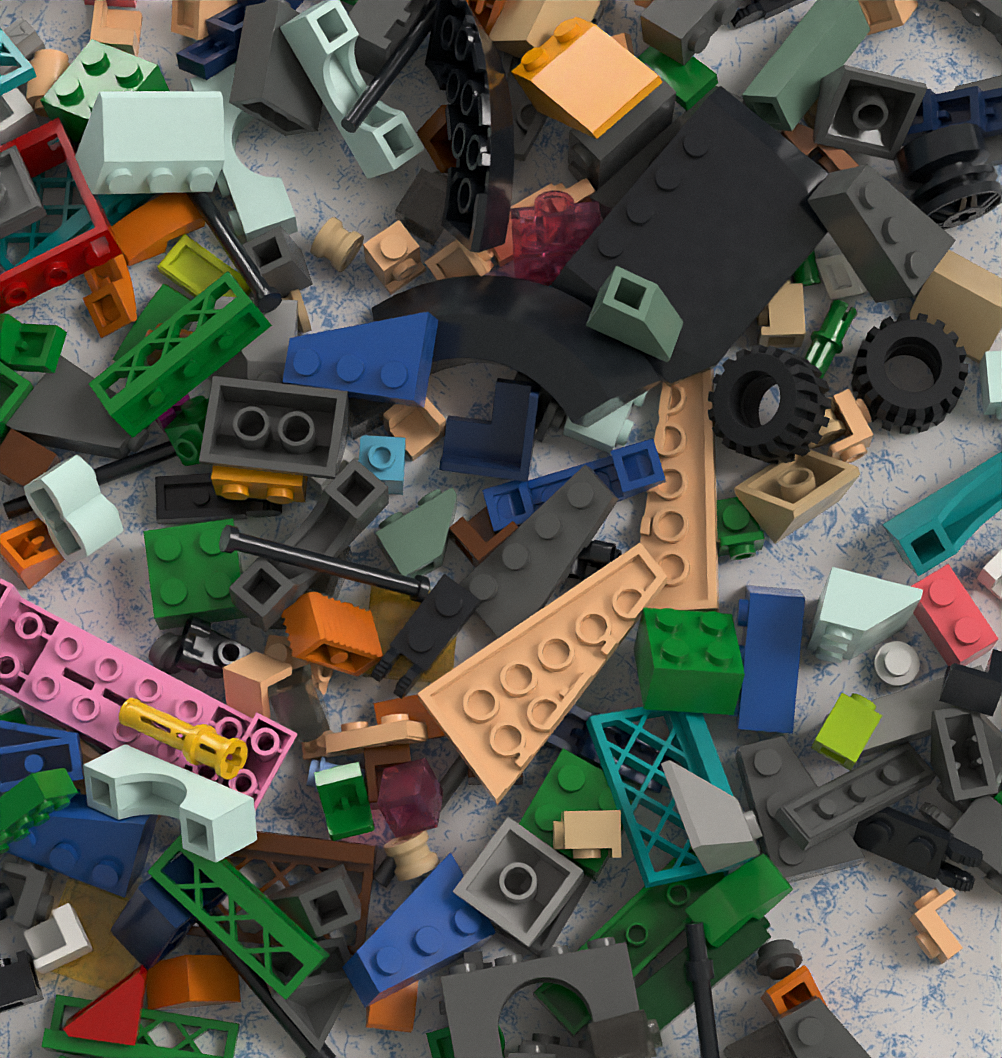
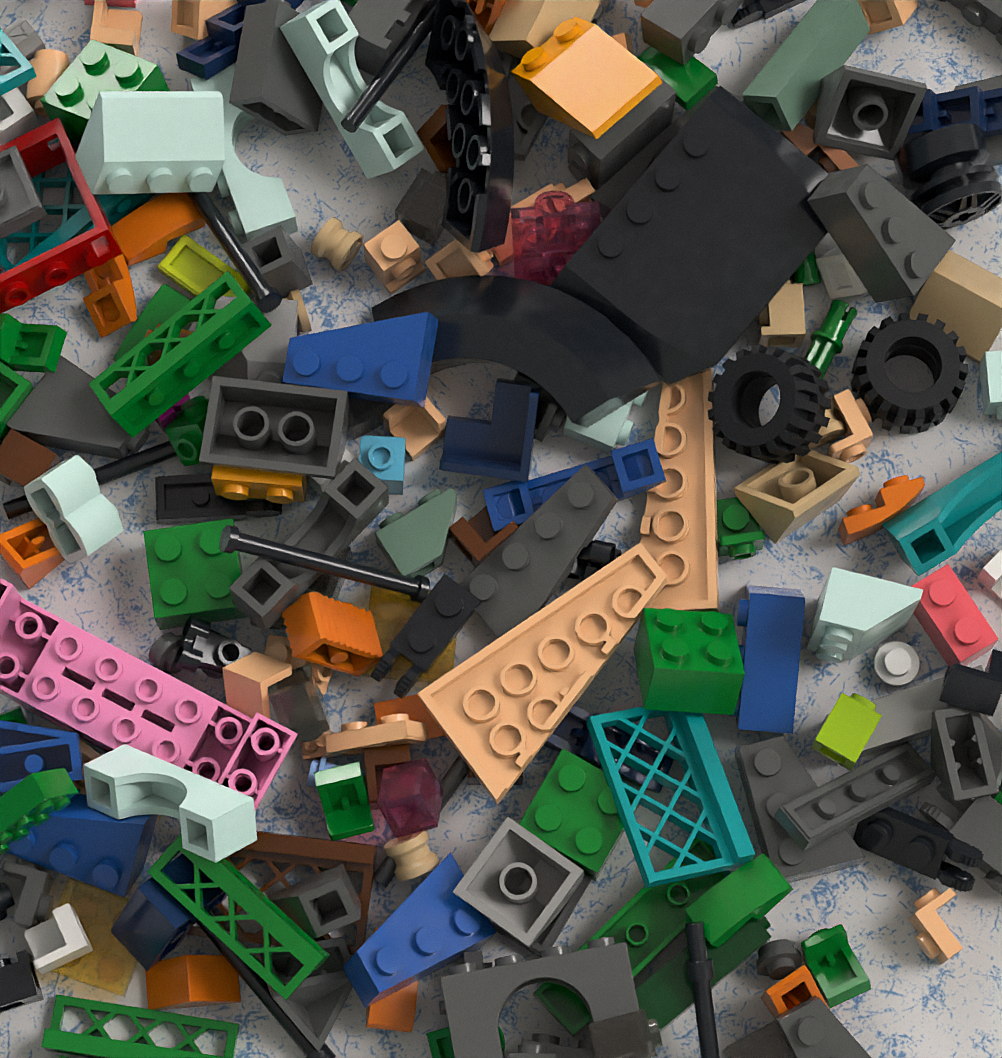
red slope [63,964,148,1046] -> none
yellow pin [119,698,248,780] -> none
tan brick [553,810,622,858] -> none
sand green slope [586,266,683,362] -> none
light grey slope [661,760,763,874] -> none
none -> green bracket [801,924,871,1009]
none -> orange slope [838,475,925,546]

